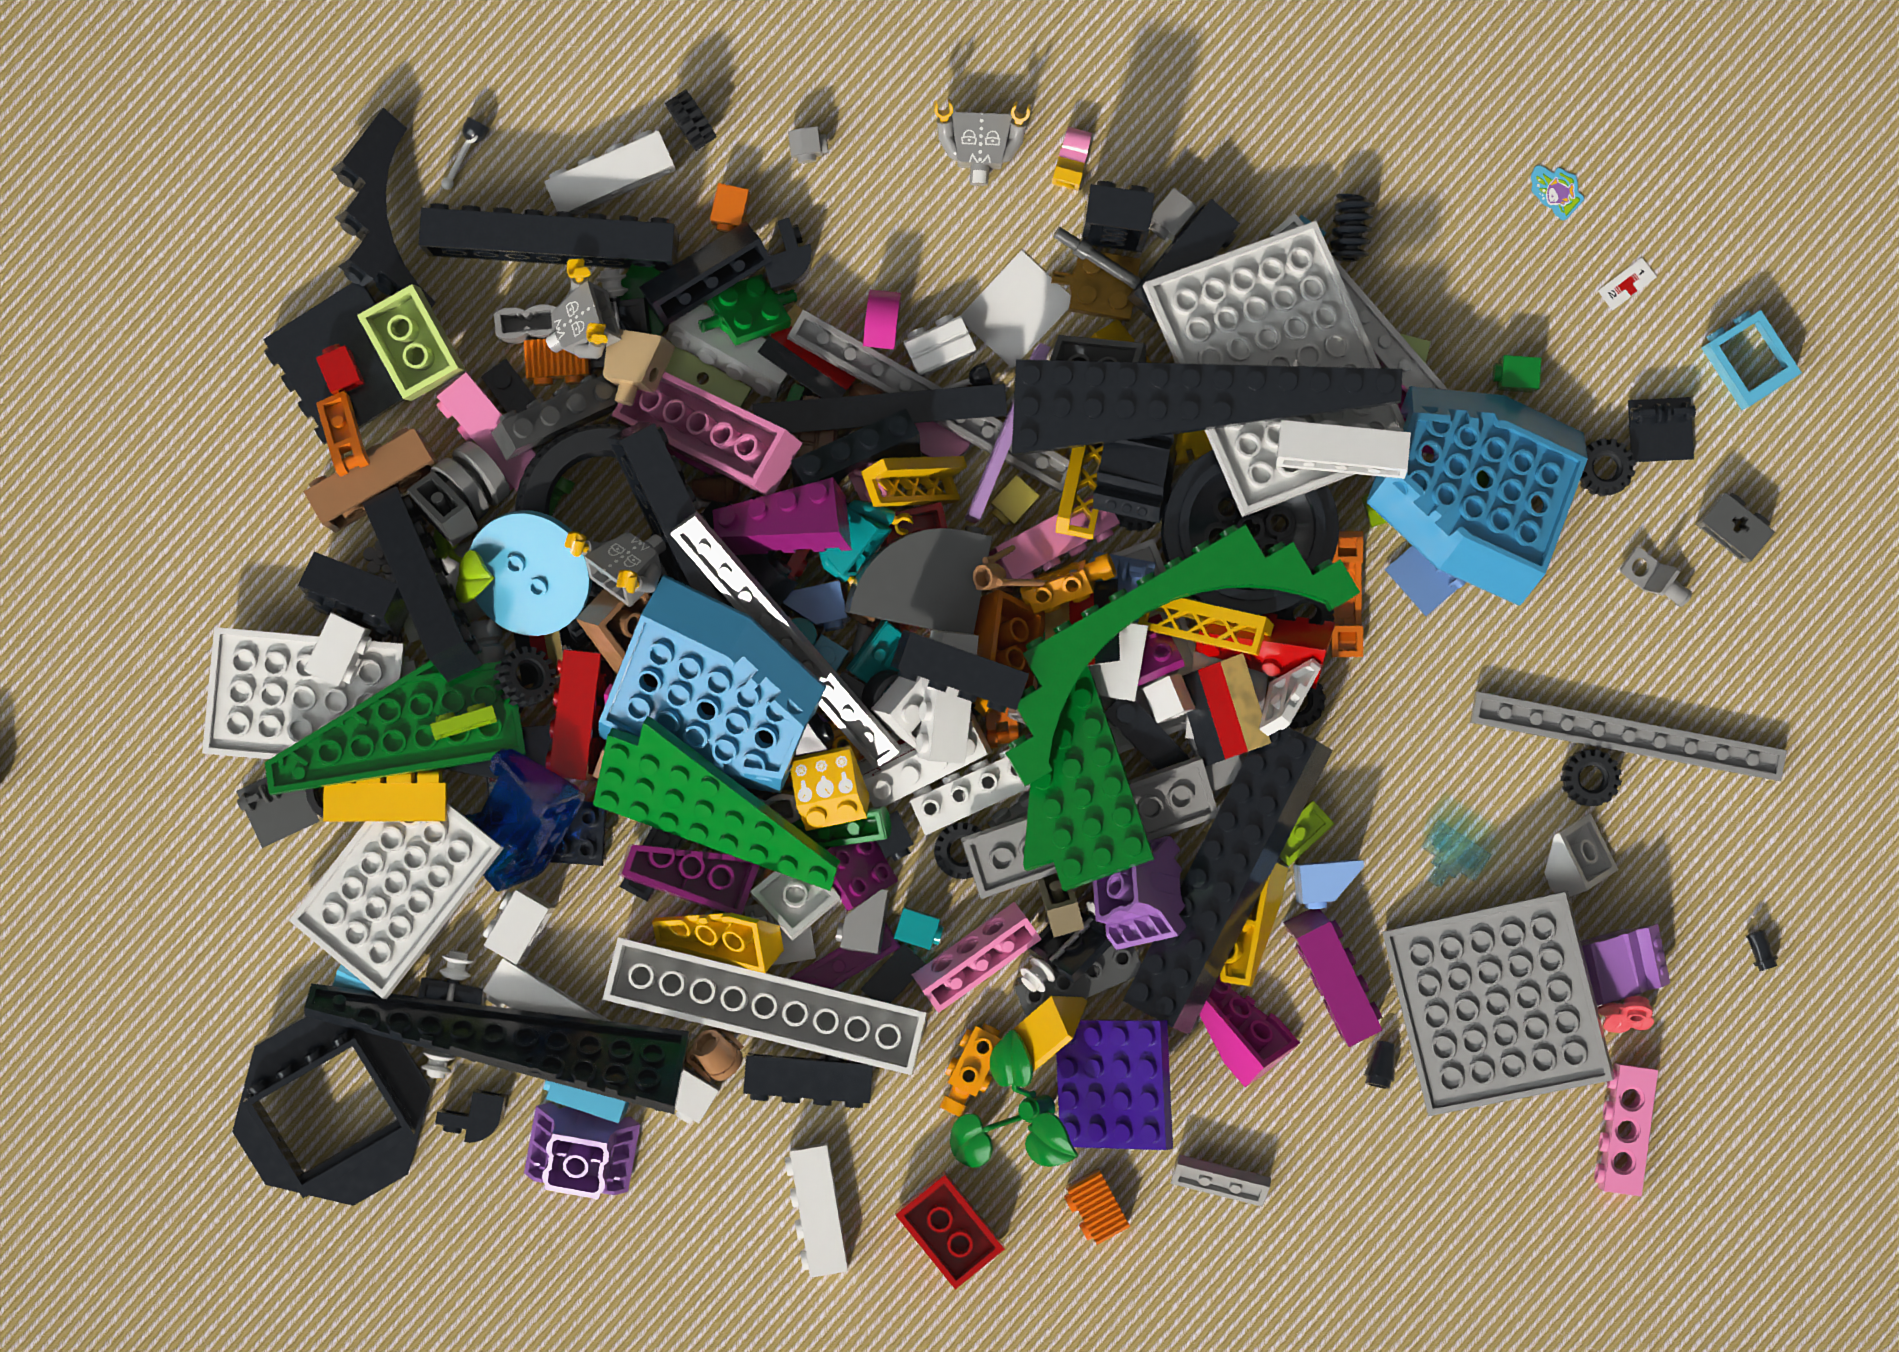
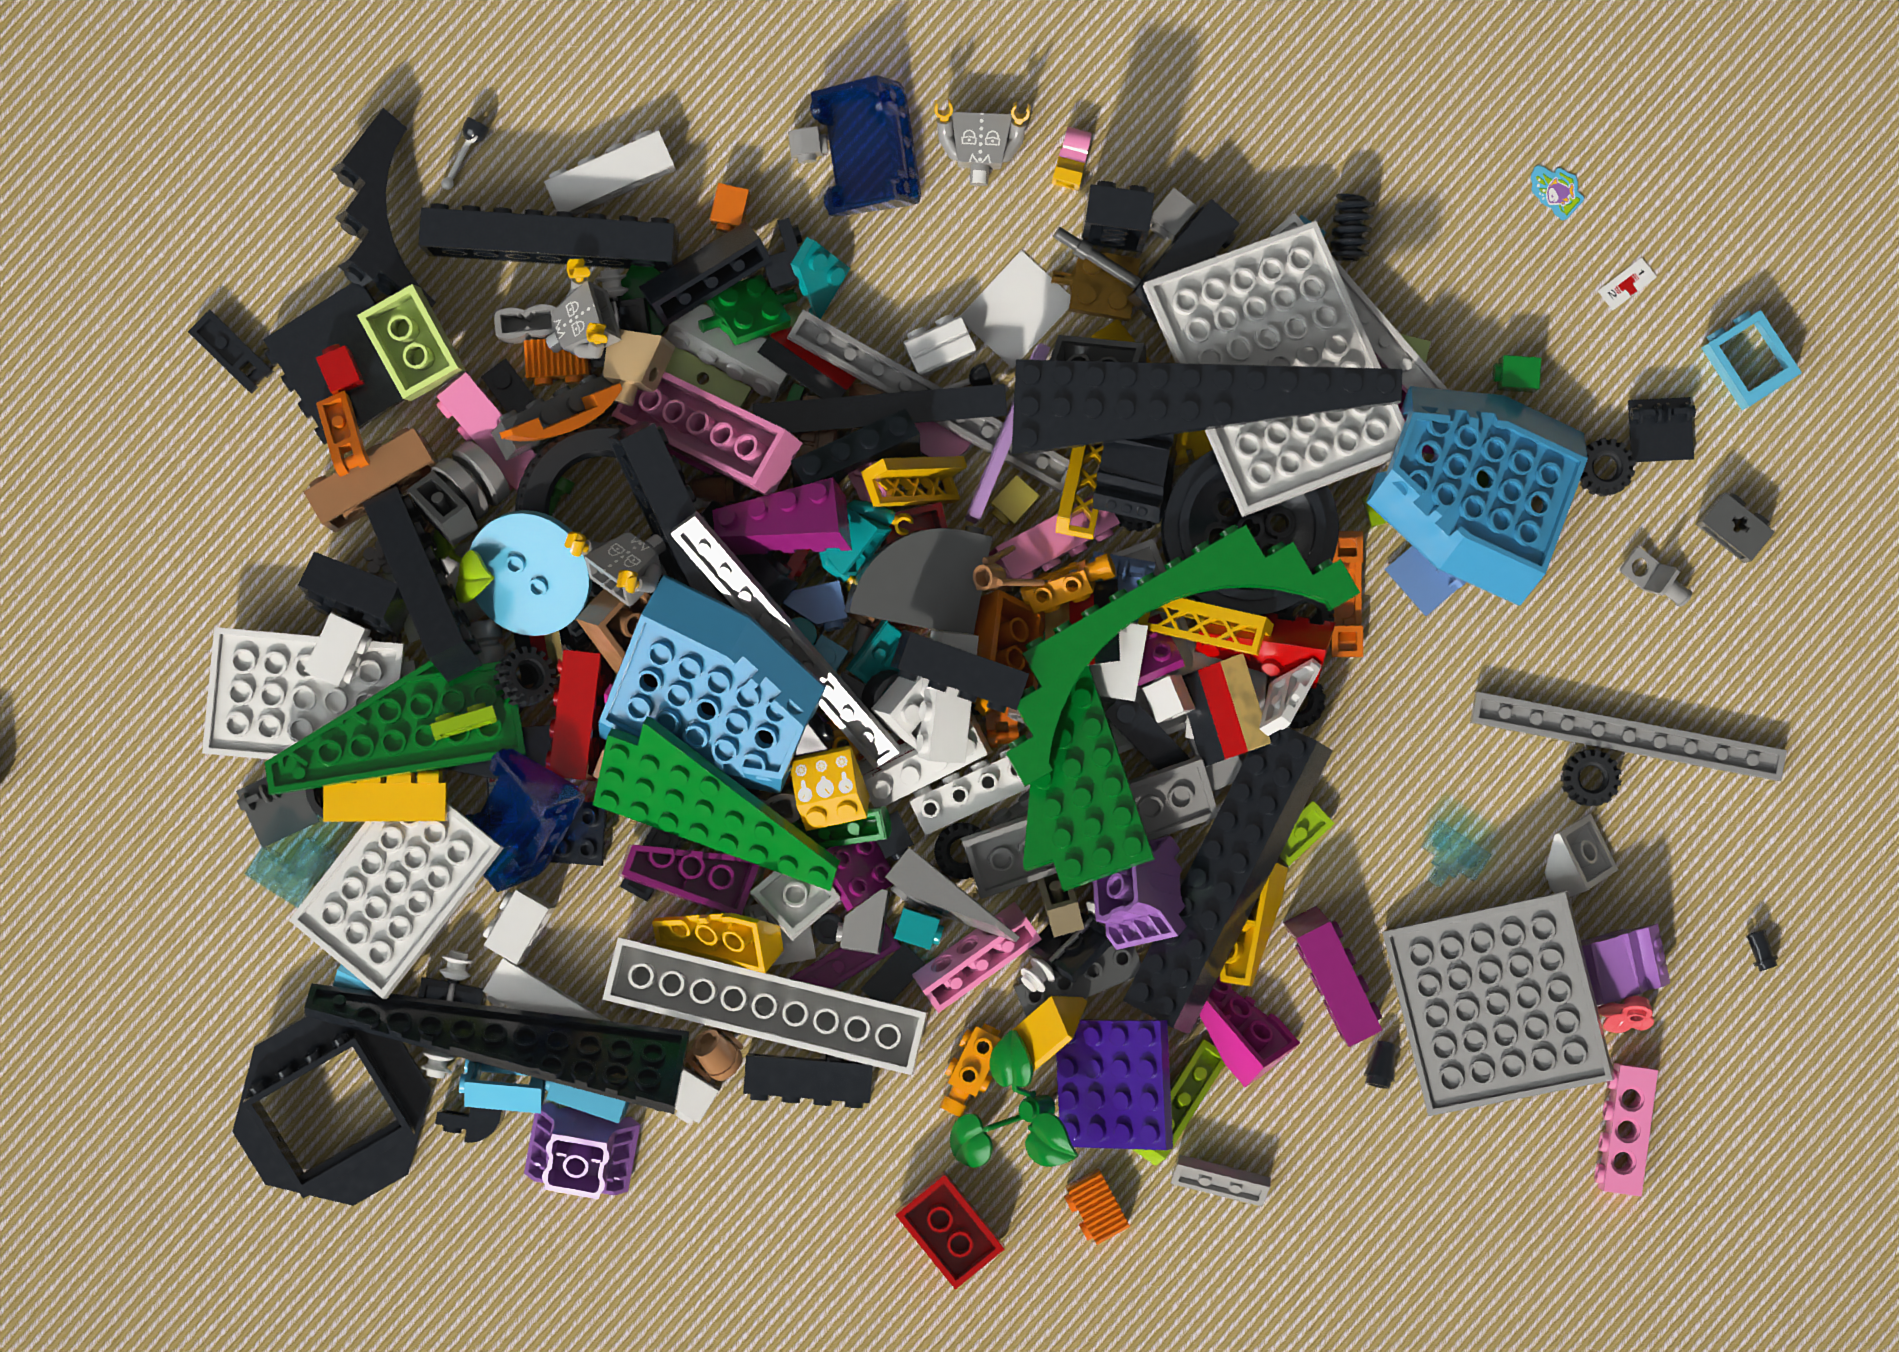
black tyre [665,89,717,151] -> none
white brick [785,1142,849,1278] -> none
dark pink brick [863,289,901,349] -> none
white brick [1276,417,1411,479] -> none
light blue slope [1293,859,1364,909] -> none
none -> black plate [188,309,274,394]
none -> clear light blue brick [245,837,339,908]
none -> medium azure window [459,1059,546,1114]
none -> orange slope [499,383,622,441]
none -> teal wing [791,237,850,319]
none -> clear blue windscreen [810,75,921,217]
none -> black tile [813,913,844,944]
none -> light grey slope [885,848,1020,942]
none -> lime slope [1132,1039,1225,1166]

